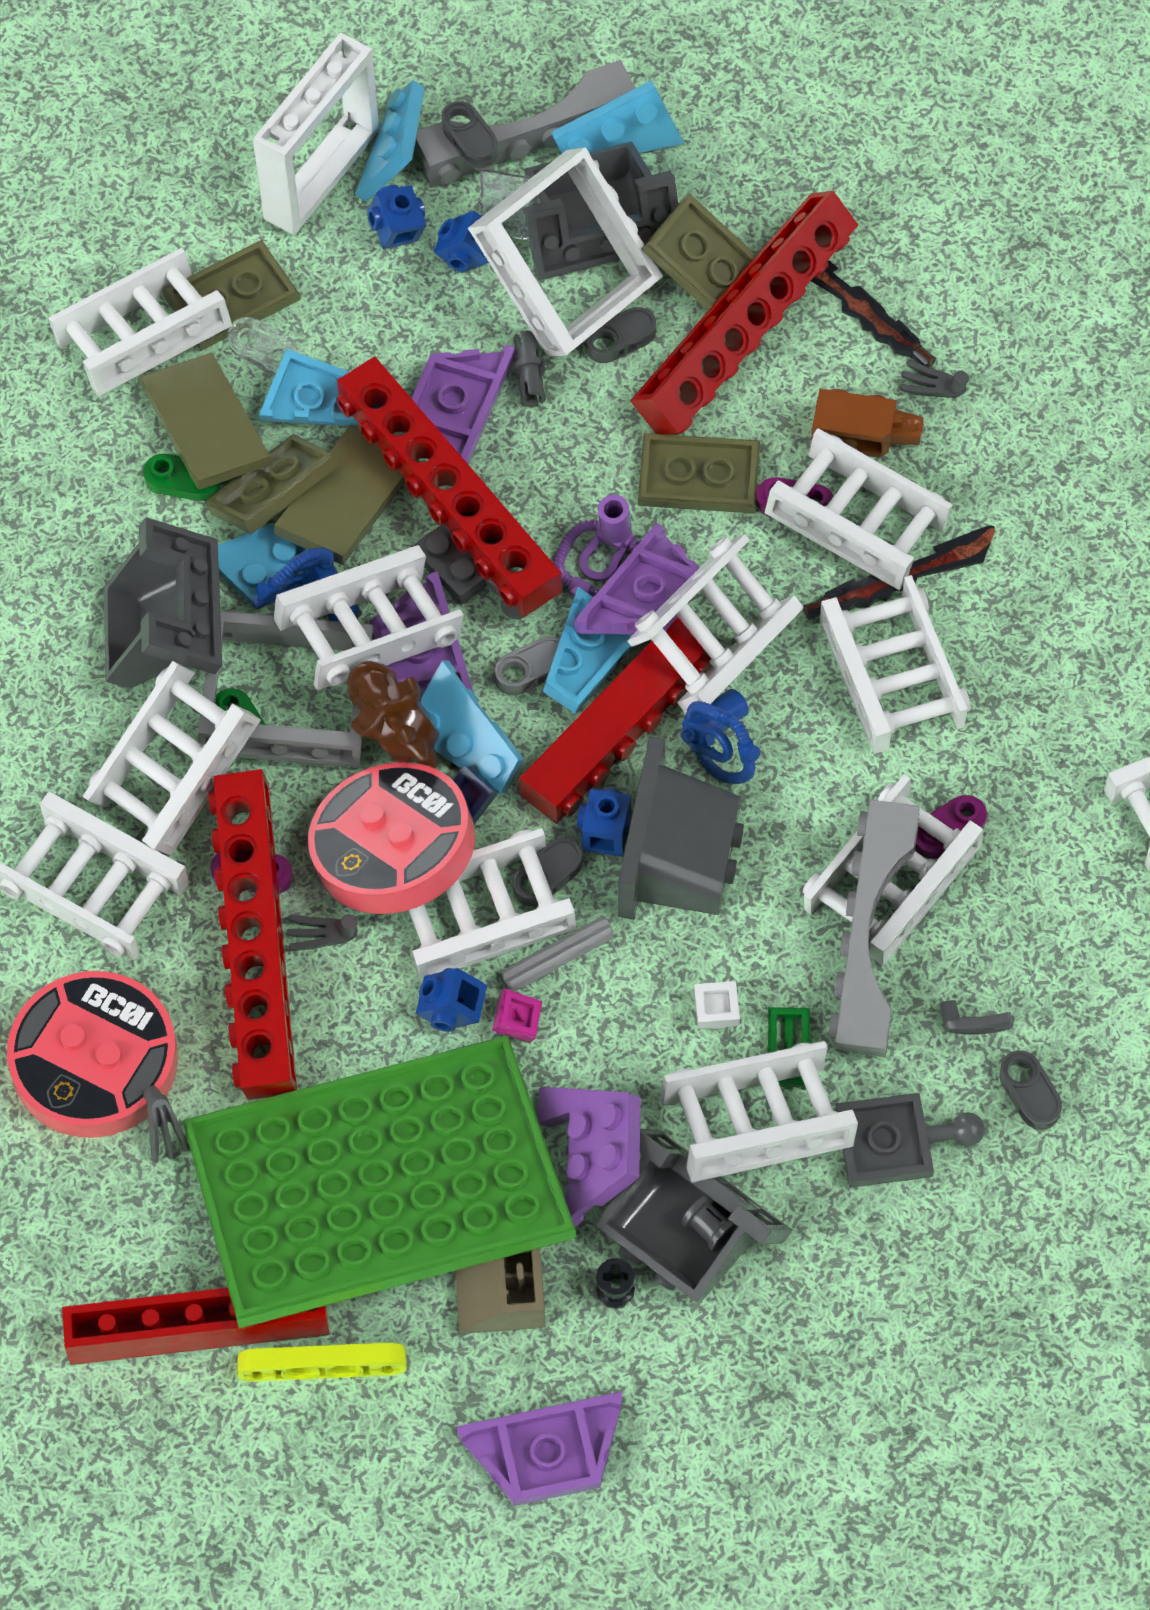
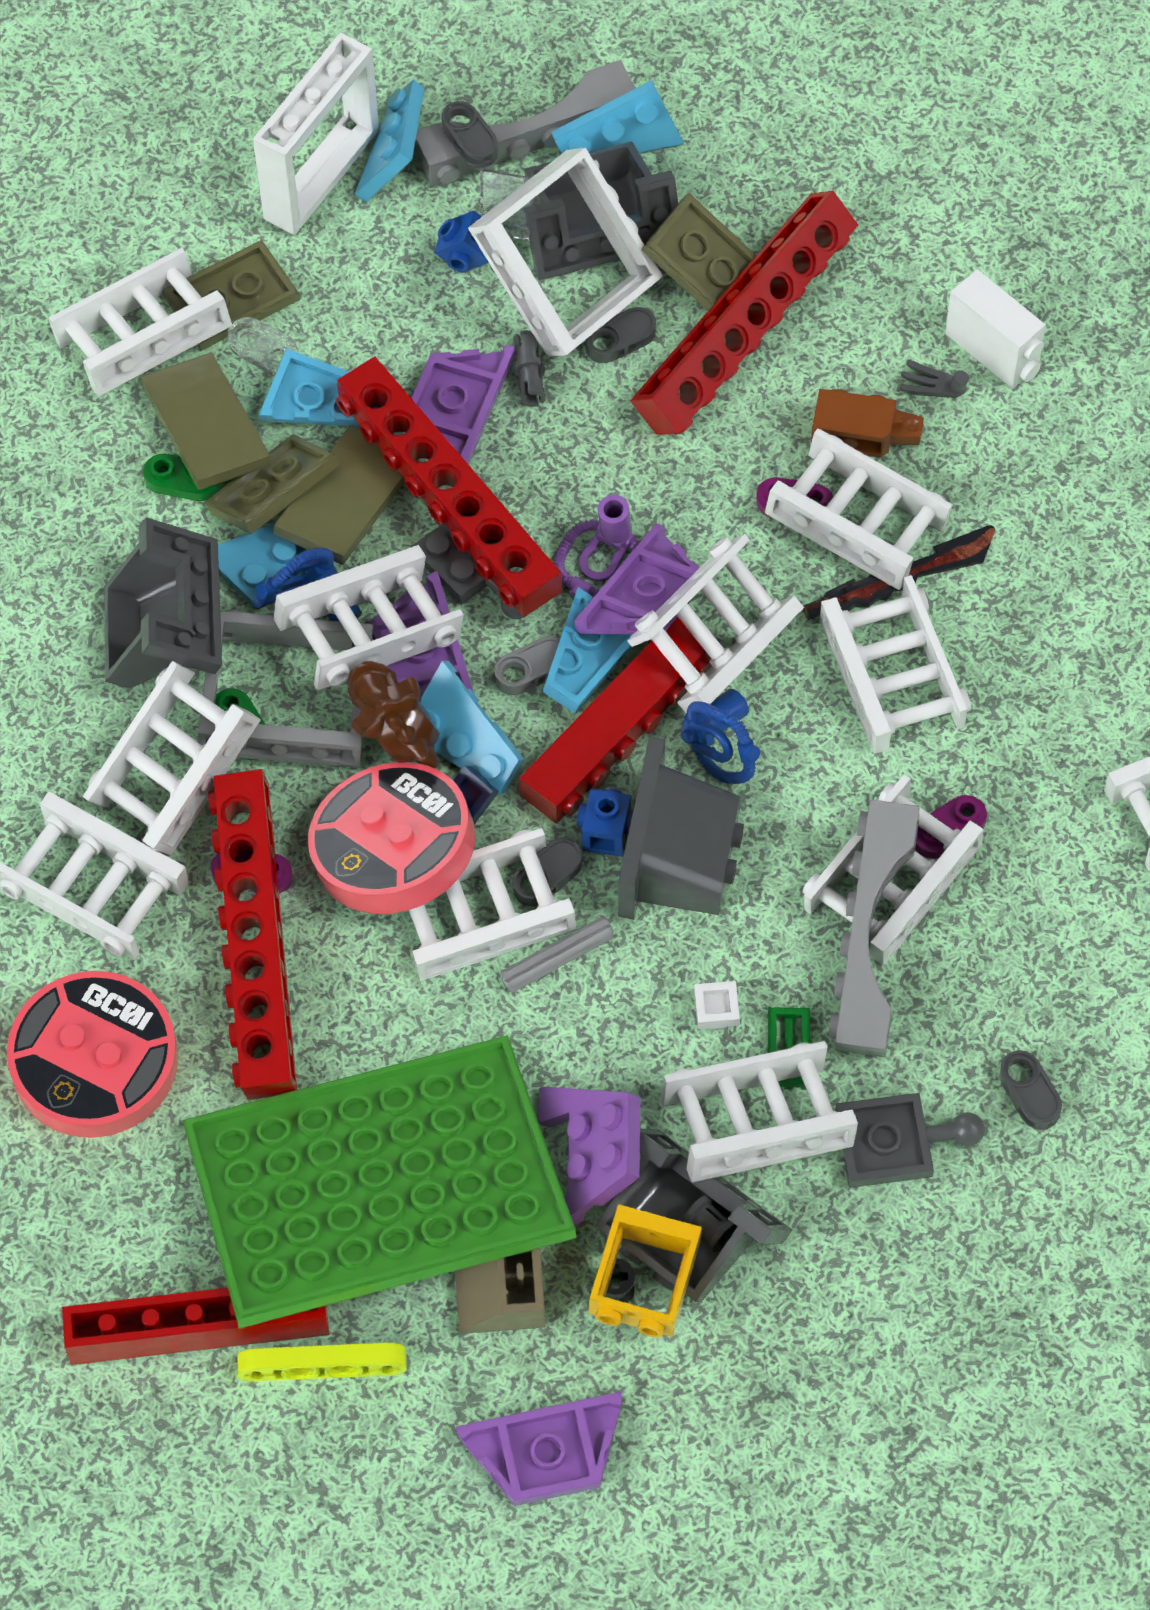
dark grey piece [143,1086,189,1163] -> none
dark grey piece [286,914,358,951] -> none
blue brick [367,185,427,249] -> none
blue brick [415,968,487,1032] -> none
dark pink tile [492,989,543,1043] -> none
olive tile [638,433,760,514] -> none
black sword [792,260,936,367] -> none
dark grey piece [940,1000,1014,1035] -> none
none -> yellow window [589,1204,702,1338]
none -> white brick [945,269,1046,389]

